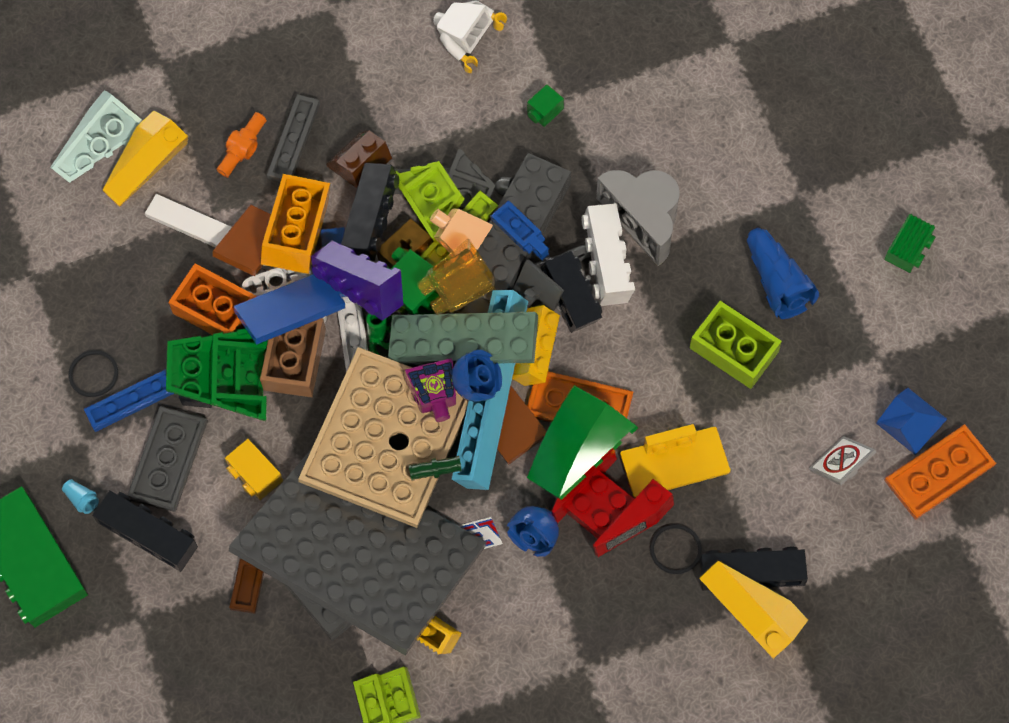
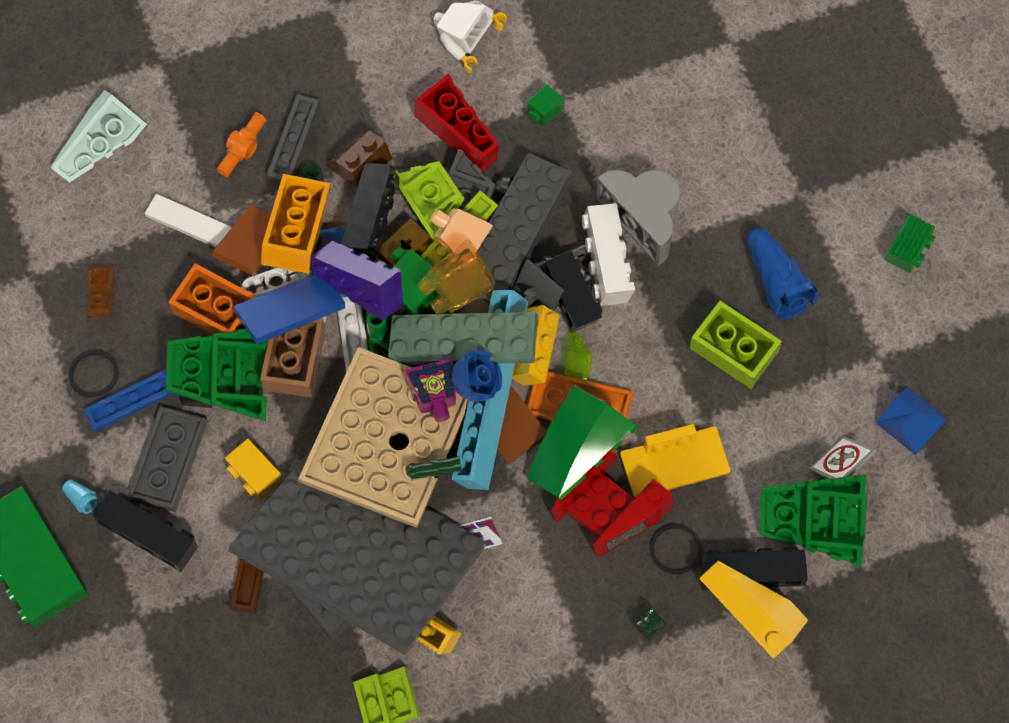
yellow wedge [102,111,188,207] -> none
blue hinge [490,200,549,260] -> none
blue cylinder [507,506,559,557] -> none
orange tile [884,424,996,520] -> none
none -> clear orange slope [86,267,114,318]
none -> clear green hinge [302,164,322,181]
none -> red wedge [414,74,499,173]
none -> clear neon green slope [564,331,593,380]
none -> clear green wheel [633,607,666,640]
none -> green wedge [760,474,868,568]

